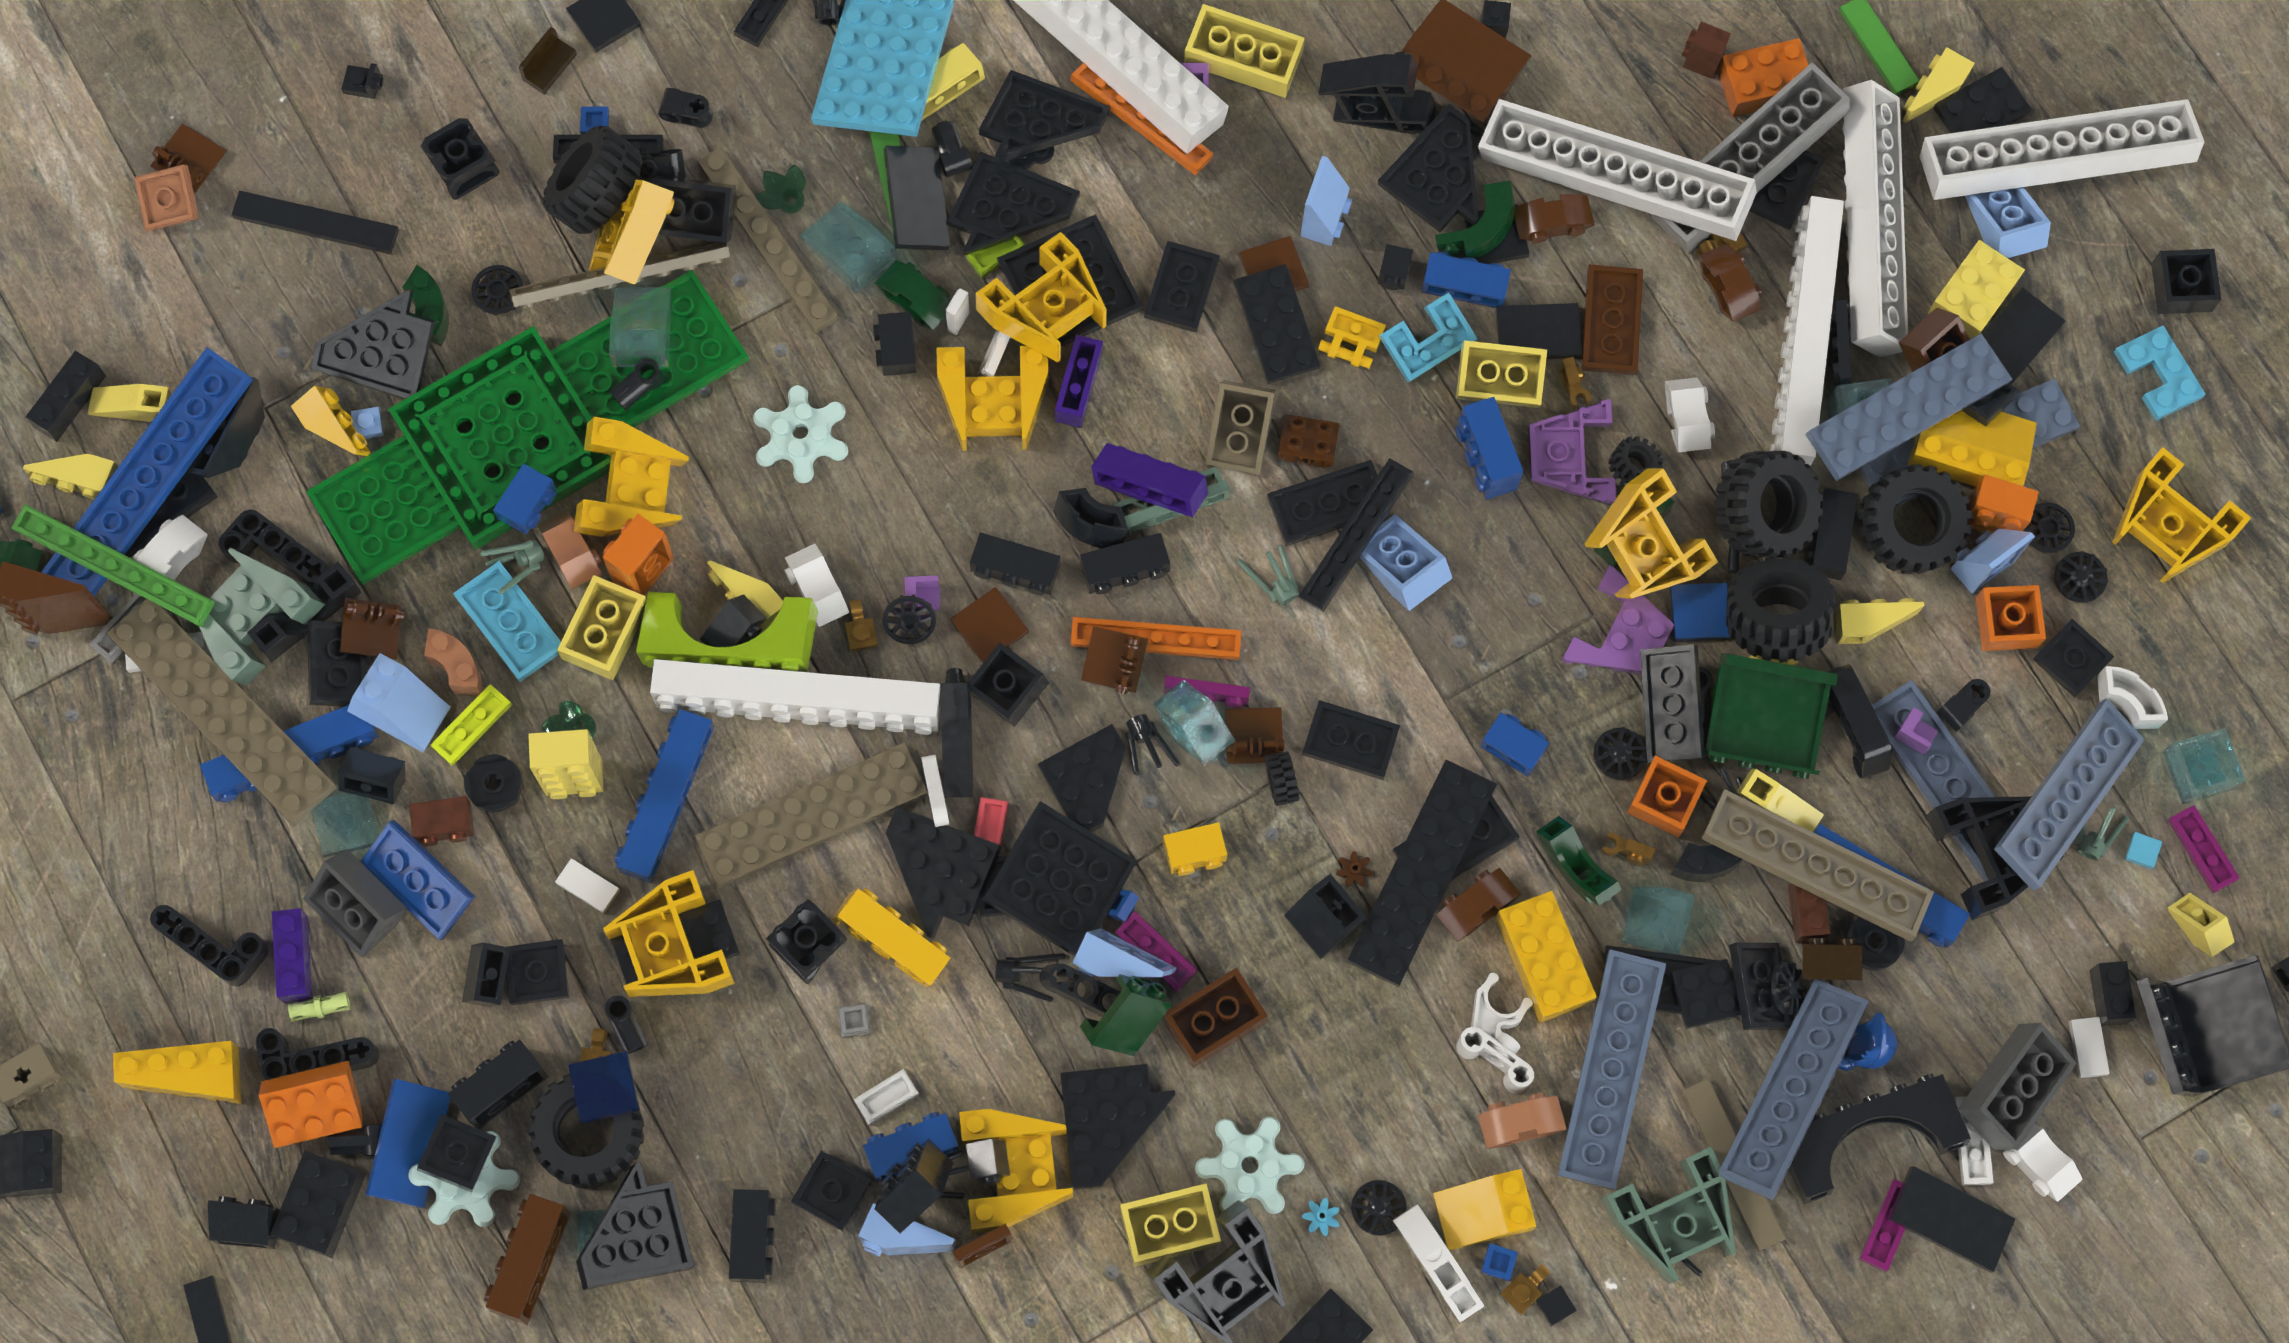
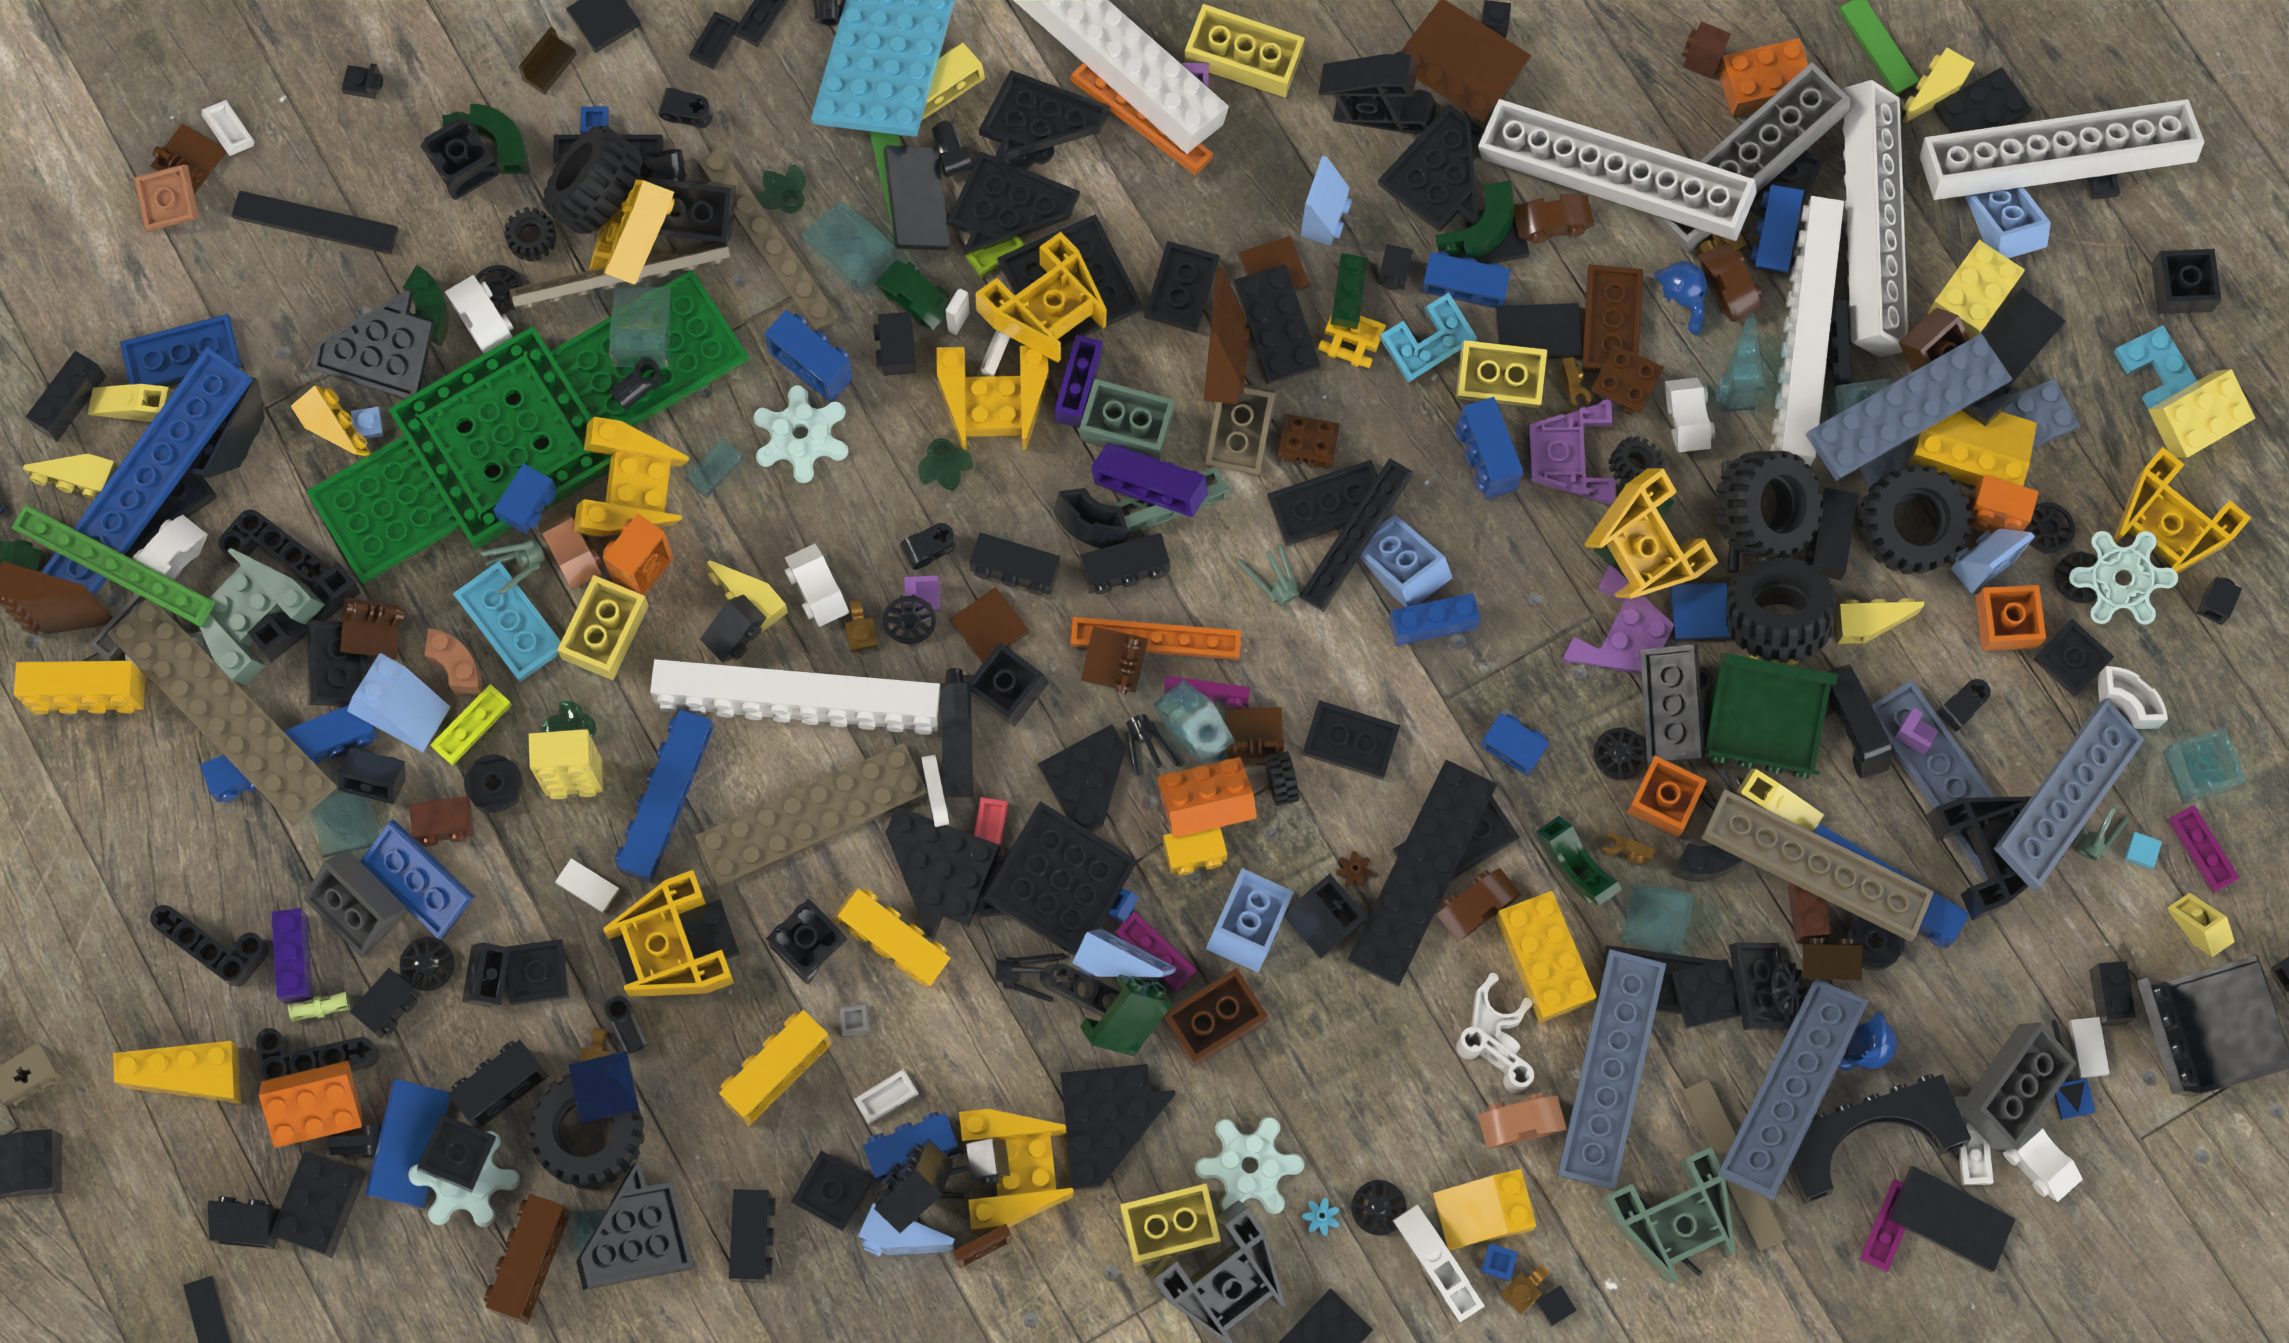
lime arch [636,592,818,672] -> none
none -> yellow brick [14,661,146,714]
none -> blue tile [120,314,242,387]
none -> white tile [201,100,254,156]
none -> black brick [350,968,420,1039]
none -> black wheel [399,936,455,991]
none -> dark green arch [443,104,528,174]
none -> white brick [445,275,514,354]
none -> black tyre [504,207,557,261]
none -> clear light blue tile [685,438,744,498]
none -> black tile [689,11,739,70]
none -> yellow brick [719,1009,832,1127]
none -> blue brick [764,310,853,403]
none -> black piece [900,523,956,570]
none -> clear green plate [918,438,973,491]
none -> sand green brick [1079,379,1175,460]
none -> orange brick [1157,757,1257,838]
none -> reddish brown slope [1203,268,1250,404]
none -> light blue slope [1206,868,1294,973]
none -> dark green plate [1330,253,1368,329]
none -> blue brick [1389,593,1480,646]
none -> reddish brown hinge [1591,345,1664,415]
none -> blue piece [1654,261,1707,335]
none -> clear light blue slope [1716,312,1765,412]
none -> blue brick [1750,185,1804,274]
none -> piece [2051,1020,2096,1120]
none -> light aqua plate [2069,531,2178,625]
none -> black tile [2087,174,2120,200]
none -> light yellow brick [2148,369,2255,458]
none -> black brick [2196,576,2243,625]

